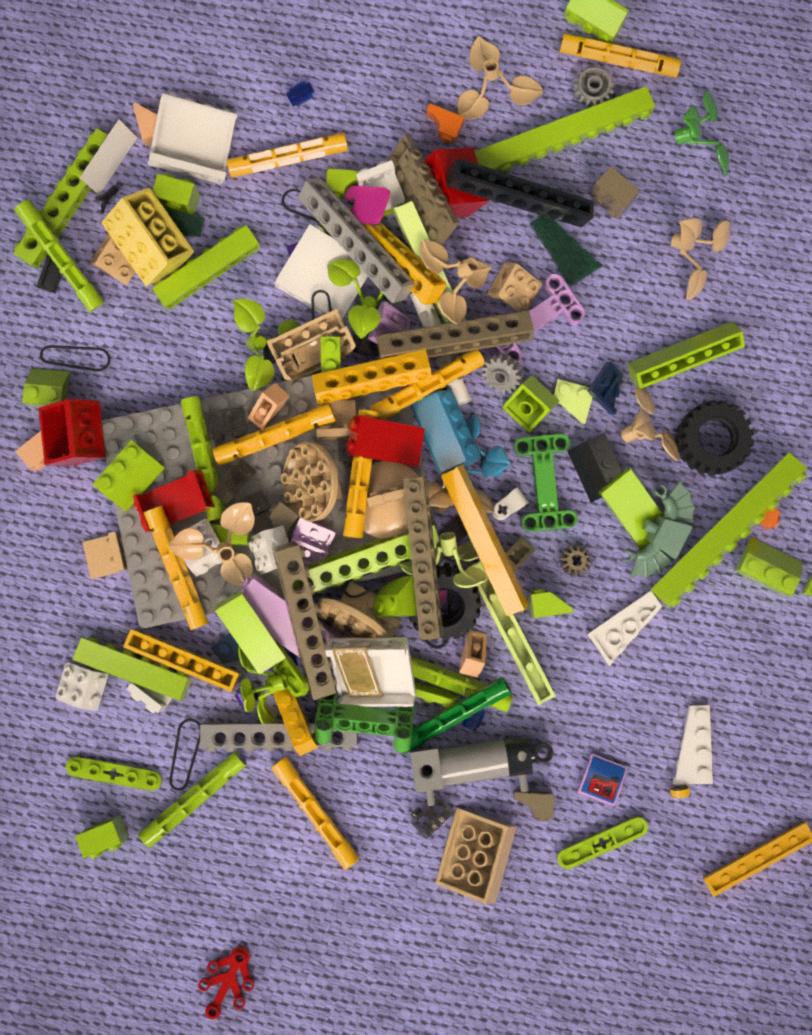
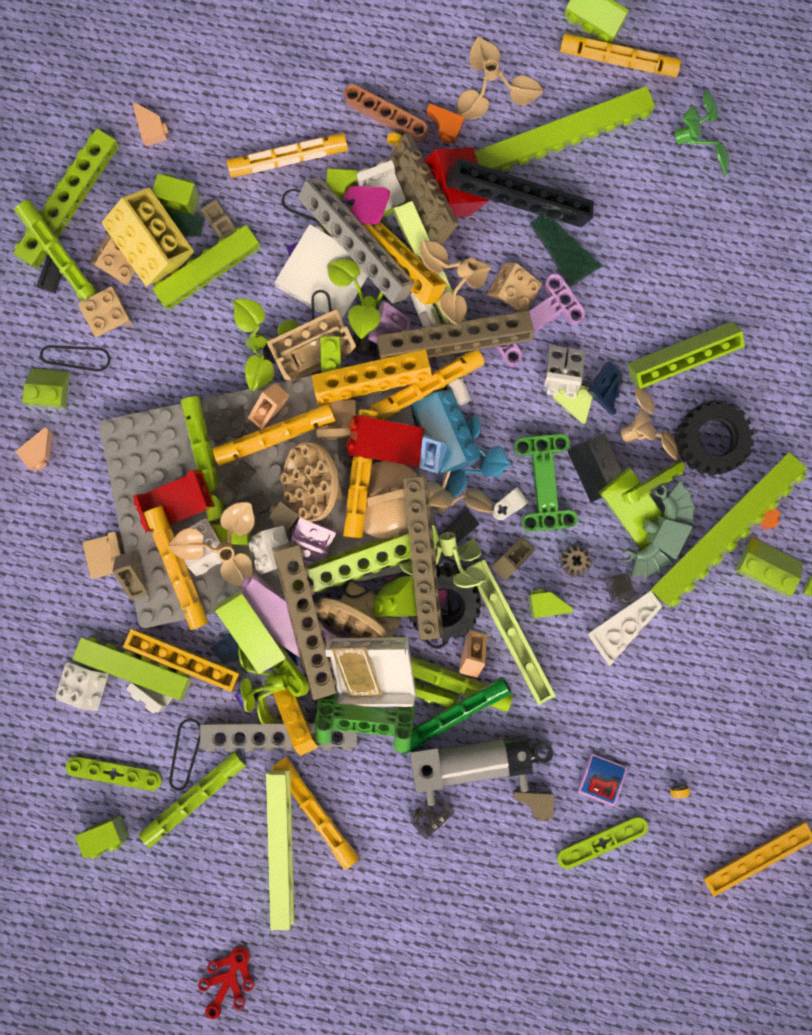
red container [38,399,106,466] -> none
white sticker [80,119,138,195] -> none
lime slope [92,440,165,512] -> none
black bar [95,185,119,214] -> none
white panel [148,93,237,184] -> none
clear blue brick [285,80,314,107] -> none
tan slope [435,808,517,905] -> none
yellow tile [441,464,529,616] -> none
clear blue brick [461,709,487,731] -> none
light grey gear [481,353,524,394] -> none
lime slope [502,375,559,433] -> none
light grey gear [573,65,615,108] -> none
dark tan brick [590,166,640,219] -> none
tan plant [671,218,731,301] -> none
white wing [672,705,713,785] -> none
none -> tan bracket [78,286,133,338]
none -> dark tan arch [112,551,149,600]
none -> dark tan slope [200,199,236,239]
none -> yellowish green tile [266,769,295,931]
none -> nougat beam [344,84,427,142]
none -> yellow tile [386,132,403,146]
none -> light blue slope [420,435,448,474]
none -> hips [544,345,586,399]
none -> clear smoke brick [604,573,636,604]
none -> lime piece [621,461,686,504]

